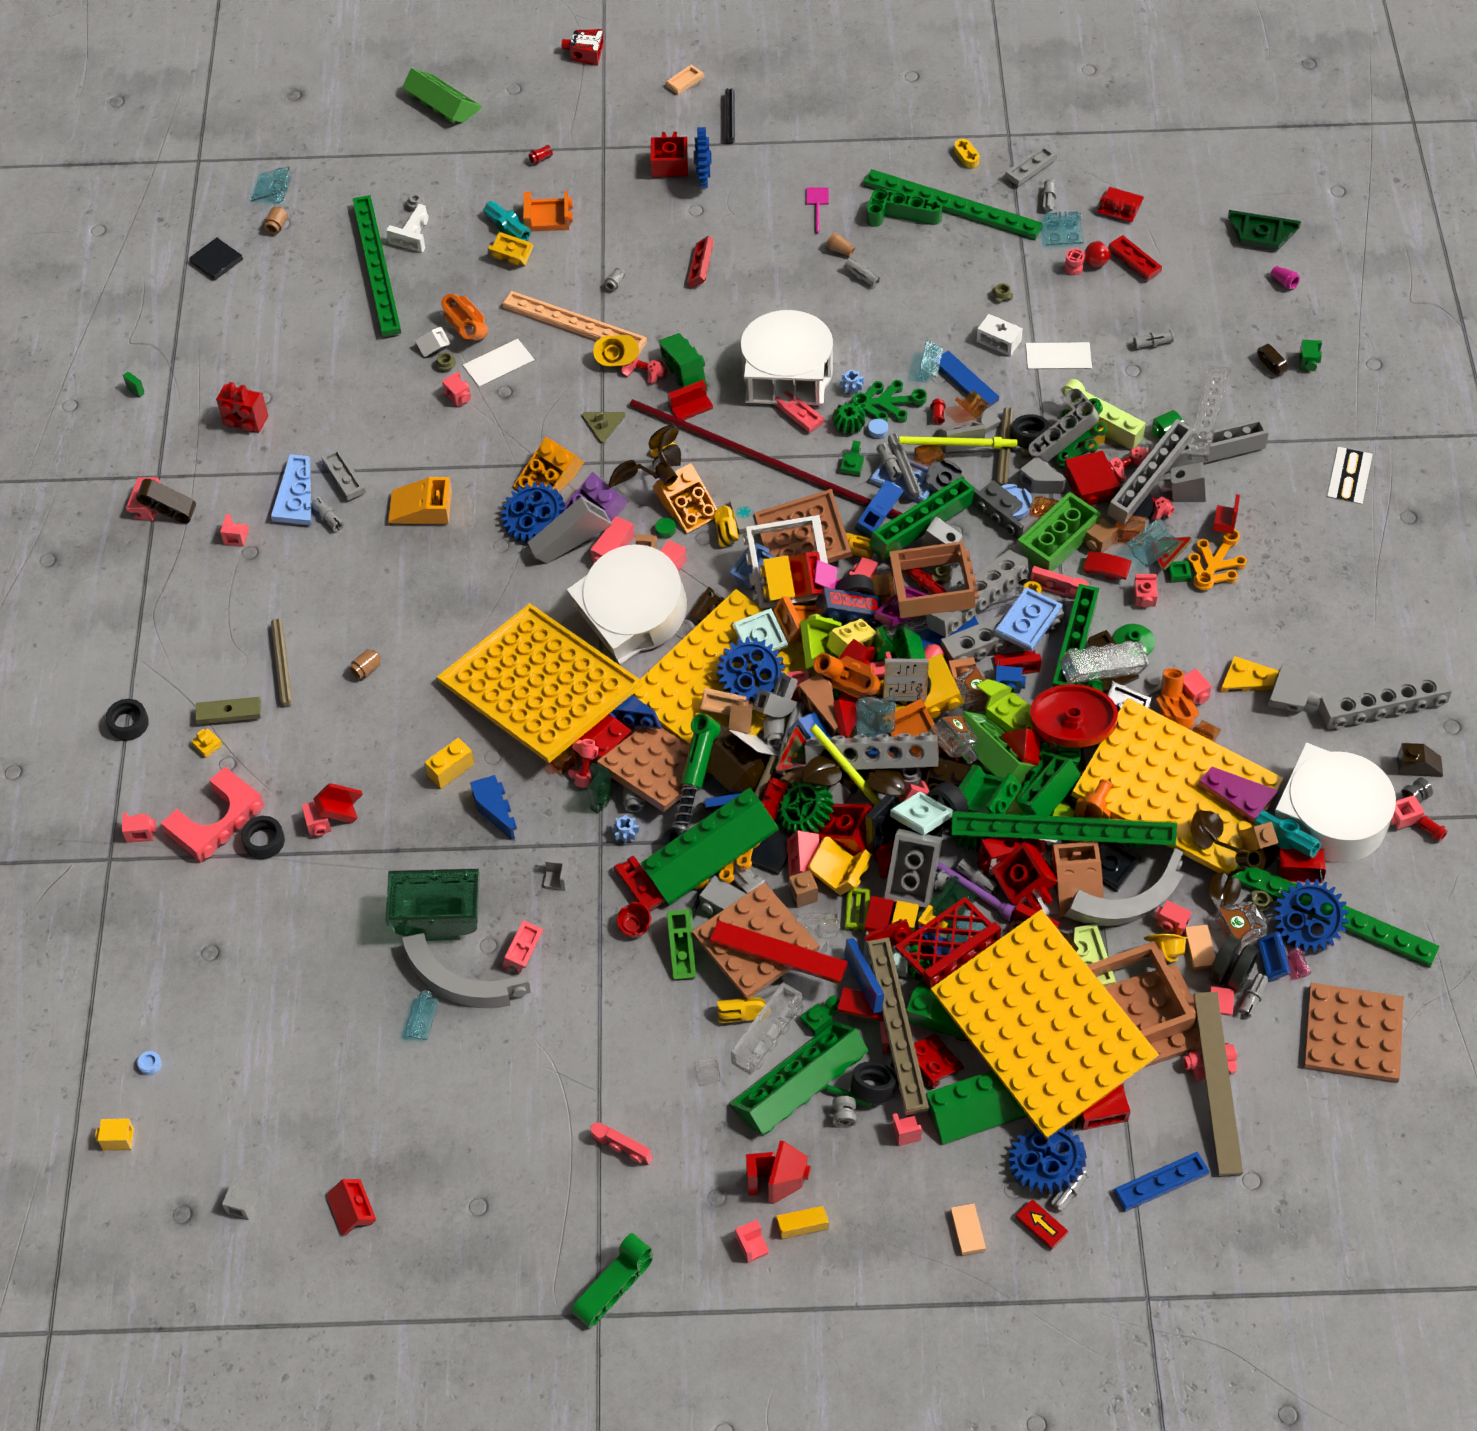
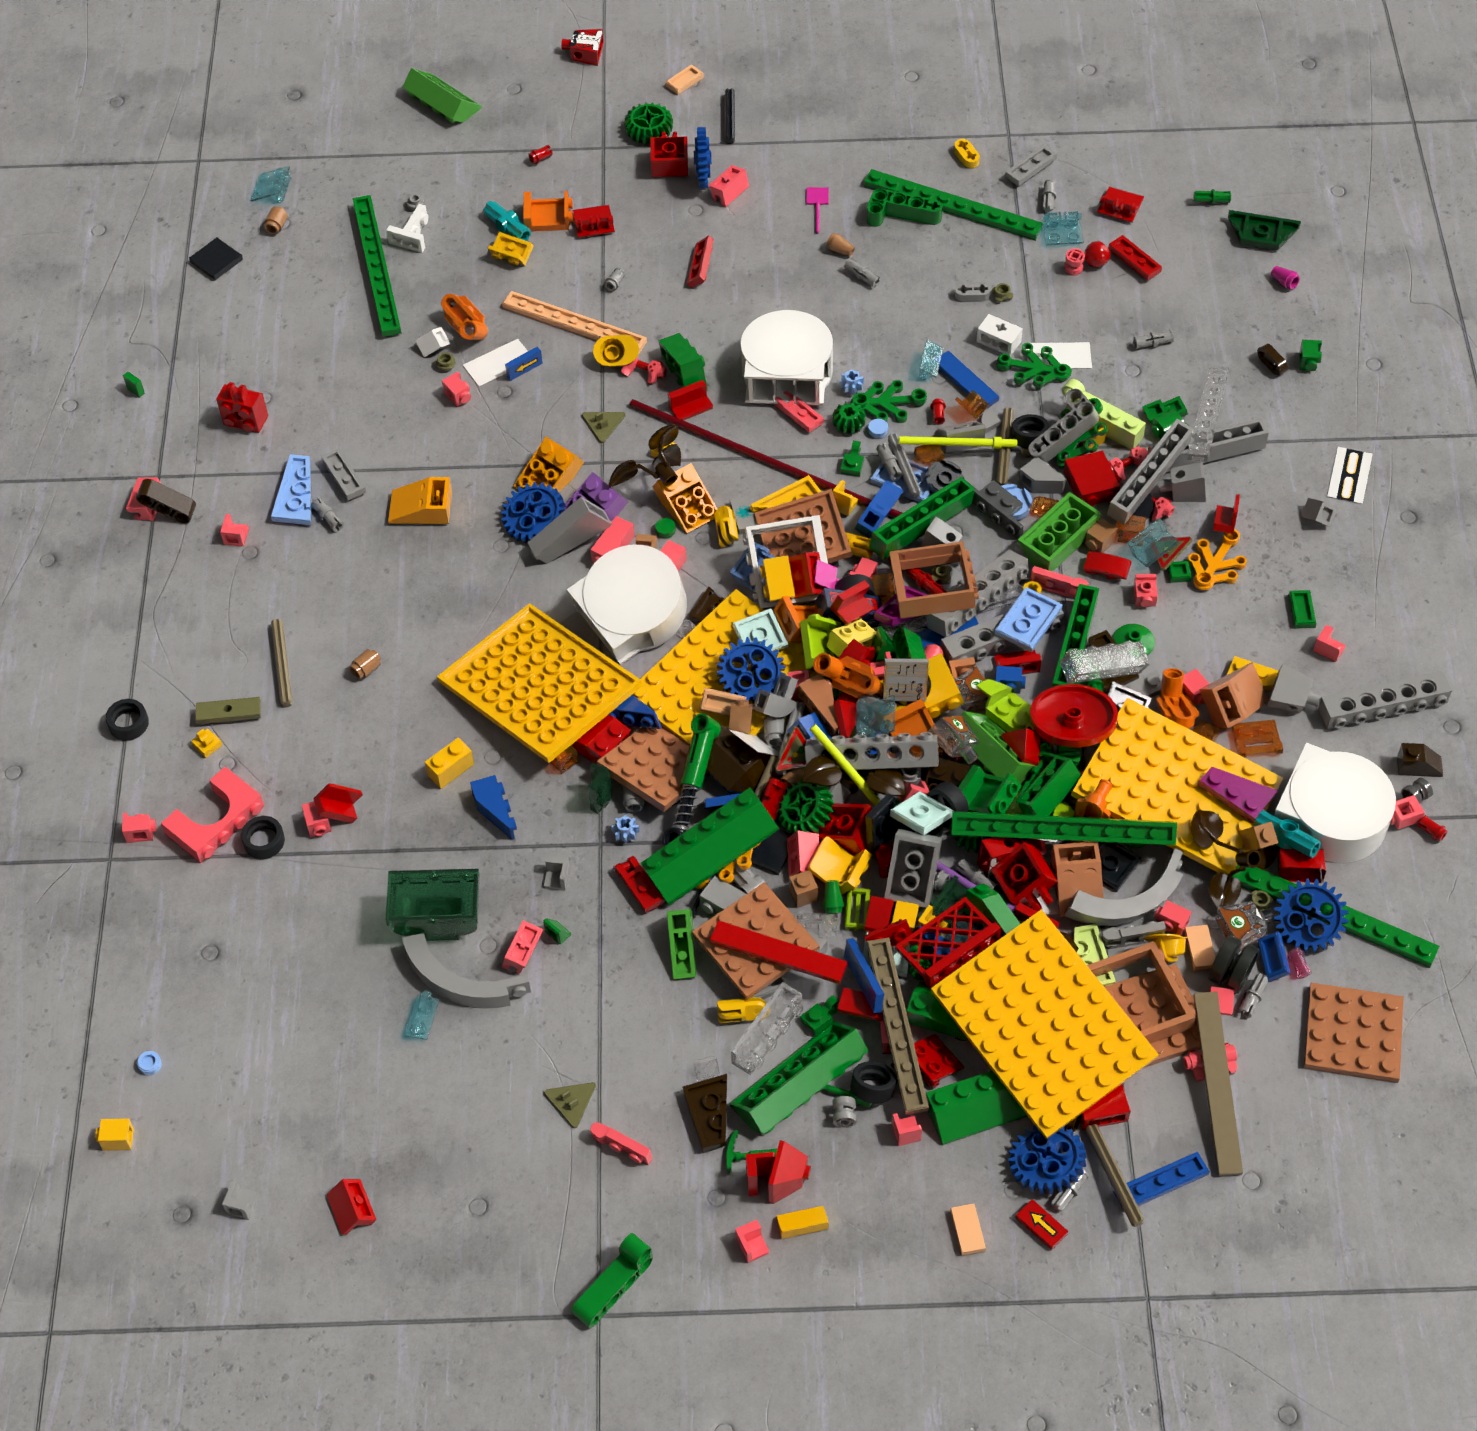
coral piece [568,739,599,788] -> none
red hair [616,902,652,938] -> none
none -> blue tile [505,347,543,381]
none -> green slope [543,918,571,944]
none -> olive piece [545,1082,596,1128]
none -> red hinge [573,205,615,238]
none -> green gear [624,102,673,145]
none -> dark brown wing [682,1074,727,1152]
none -> coral hinge [708,165,749,207]
none -> green piece [726,1130,778,1173]
none -> yellow wing [750,475,822,512]
none -> green cone [822,880,844,913]
none -> red panel [830,580,874,625]
none -> yellow panel [833,480,858,516]
none -> light grey beam [954,282,991,302]
none -> green slope [964,884,1020,938]
none -> green plant [996,343,1072,388]
none -> dark tan axle [1086,1124,1144,1227]
none -> light grey hinge [1102,921,1166,949]
none -> green slope [1142,396,1188,423]
none -> green axle [1193,189,1231,204]
none -> nougat slope [1199,662,1268,728]
none -> clear orange plate [1231,720,1283,758]
none -> green tile [1288,590,1317,629]
none -> light grey panel [1301,498,1338,527]
none -> coral panel [1313,625,1345,662]

